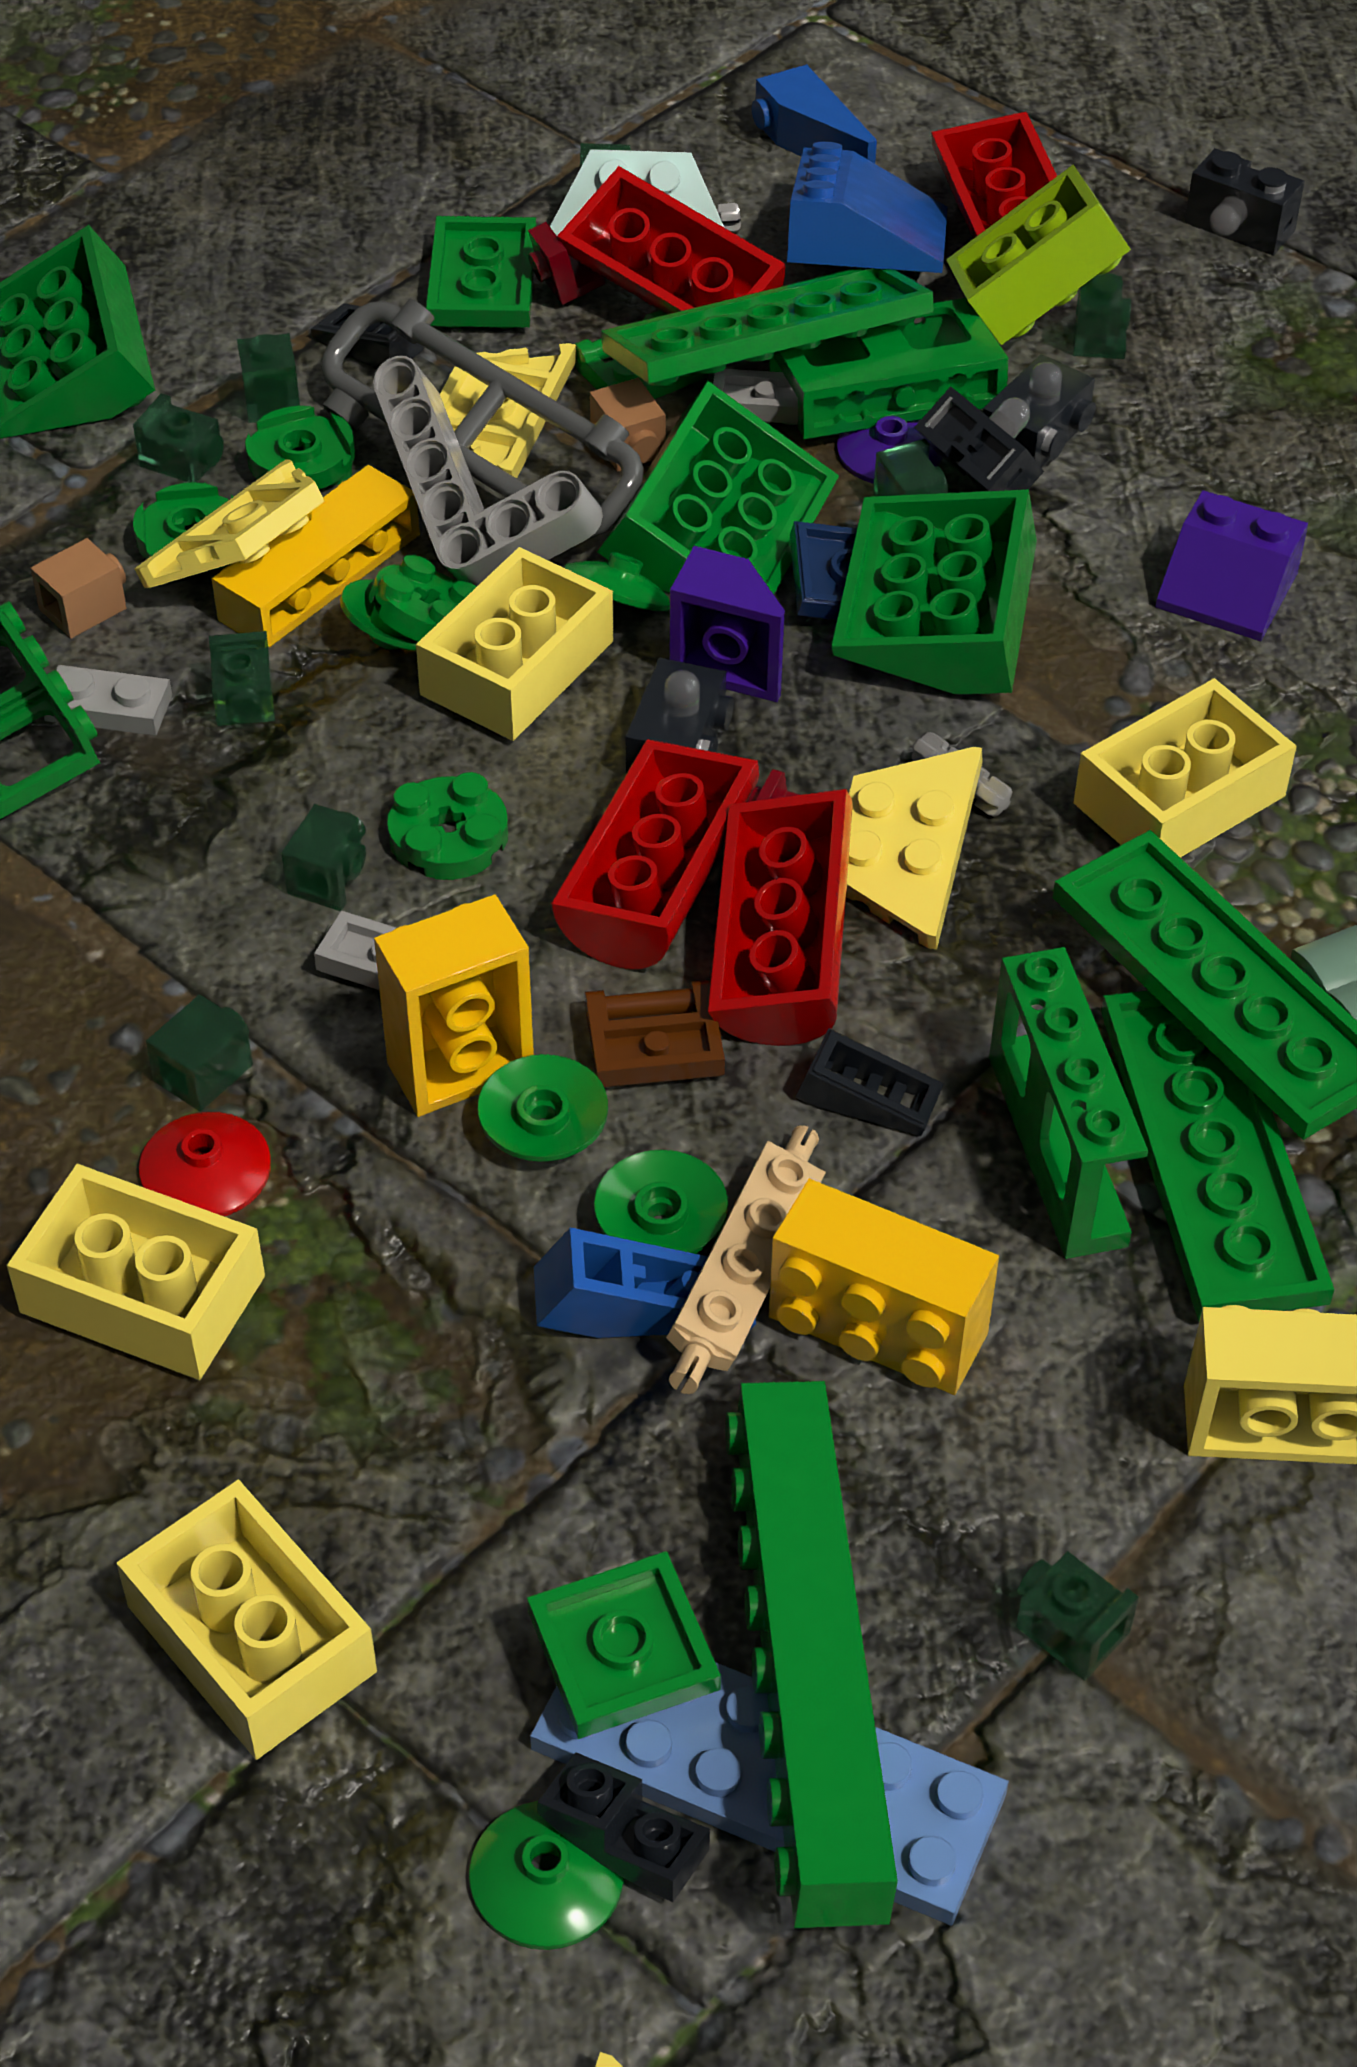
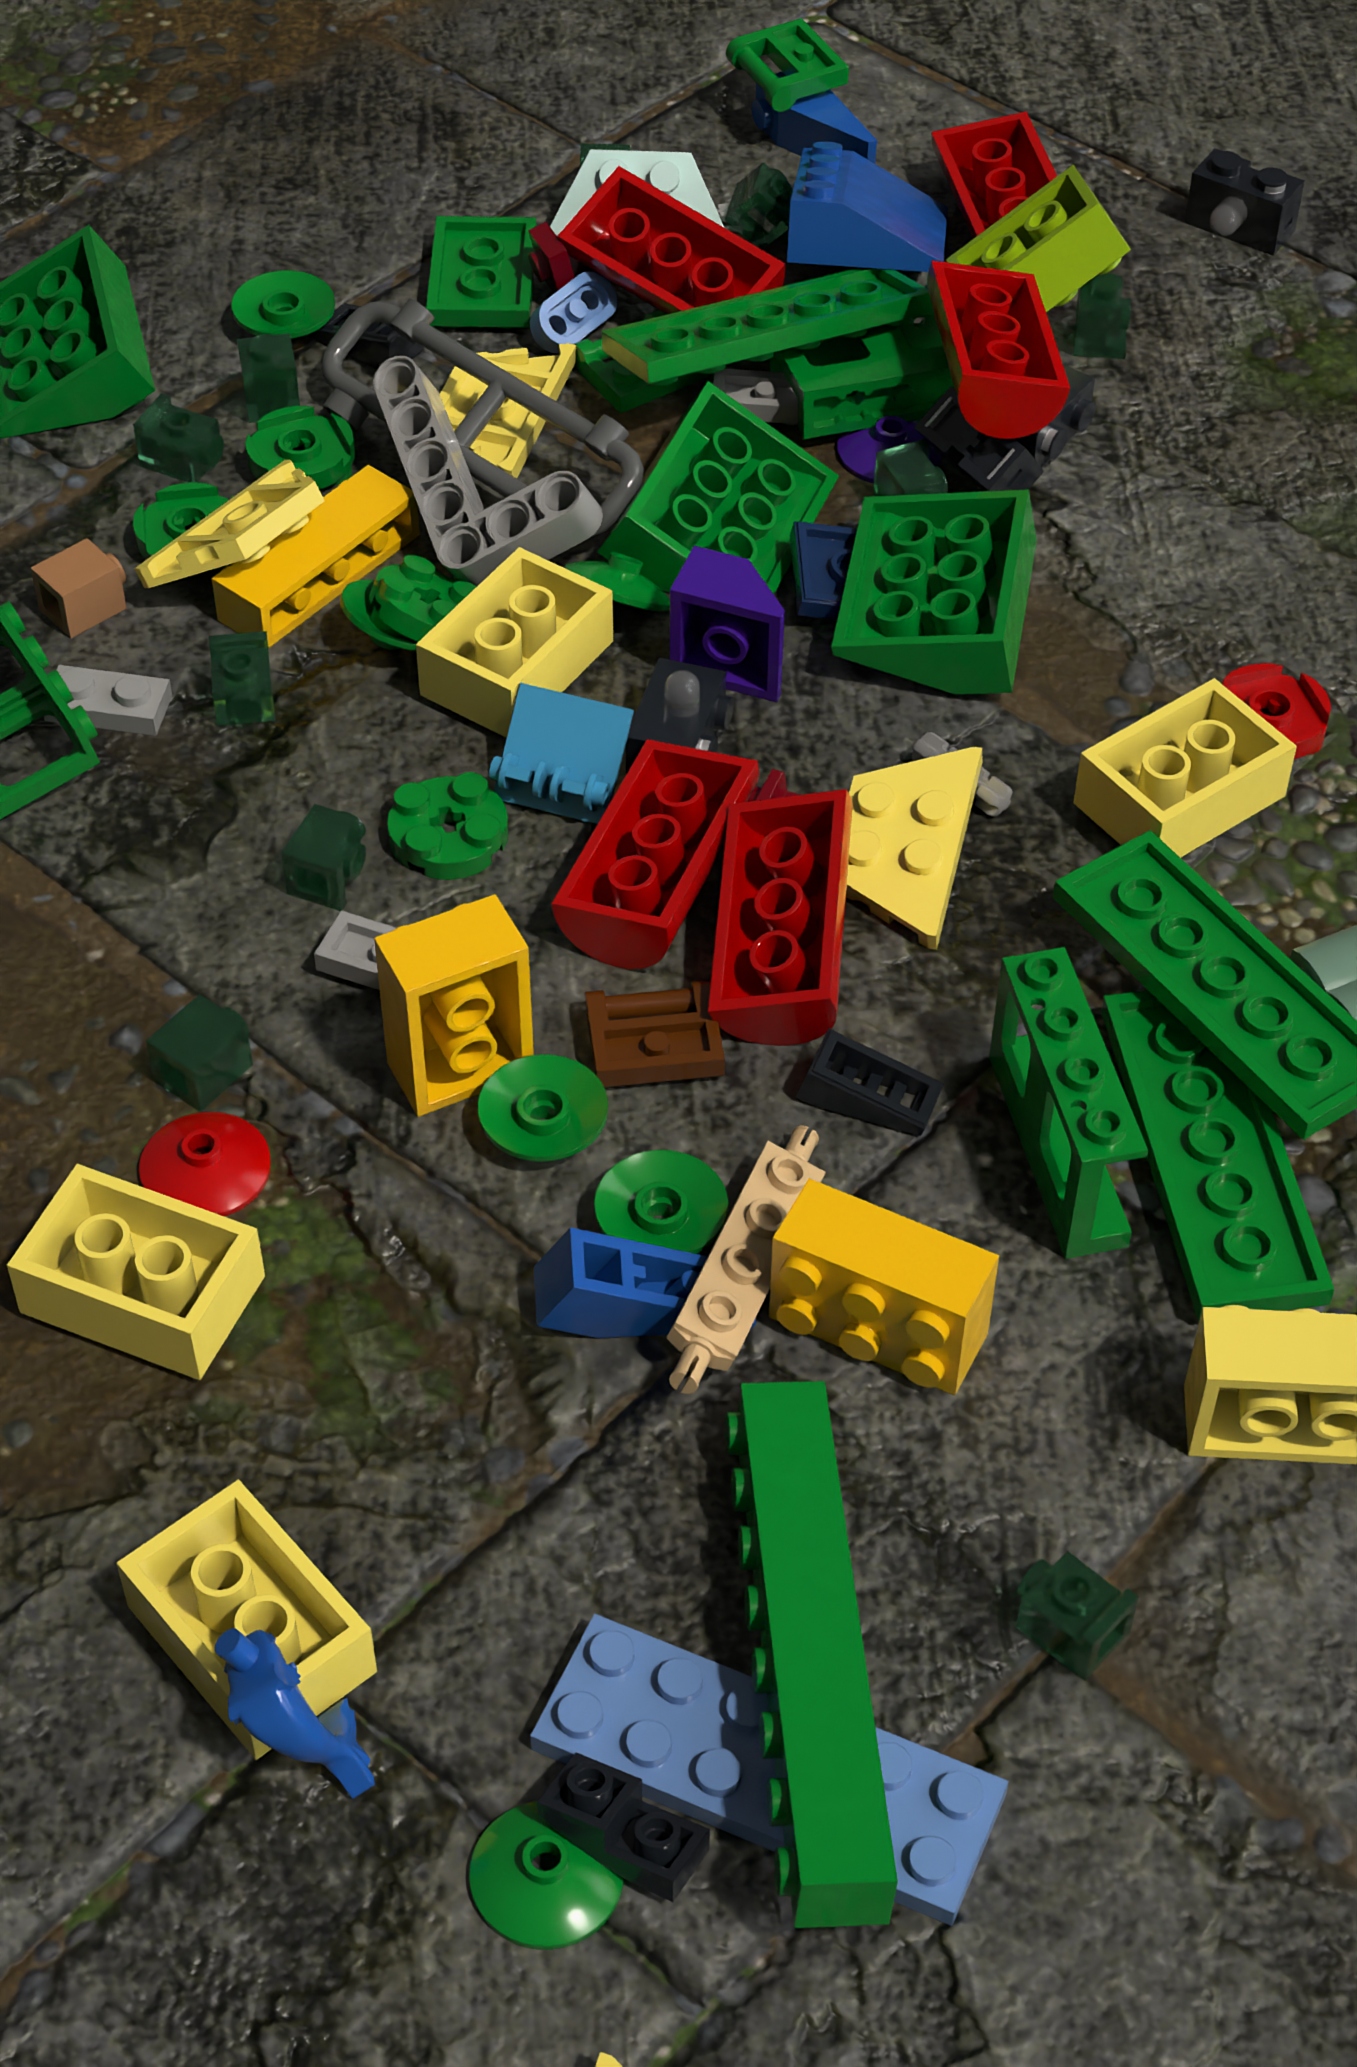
green plate [527,1551,721,1739] -> none
medium nougat brick [590,378,666,472] -> none
dark purple slope [1155,490,1308,642] -> none
none -> blue animal [215,1628,375,1799]
none -> green dish [231,270,335,339]
none -> dark azure hinge [489,683,634,824]
none -> medium blue plate [530,271,617,354]
none -> clear green brick [724,162,793,250]
none -> green plate [725,18,849,112]
none -> red brick [927,260,1070,439]
none -> red plate [1222,663,1331,759]

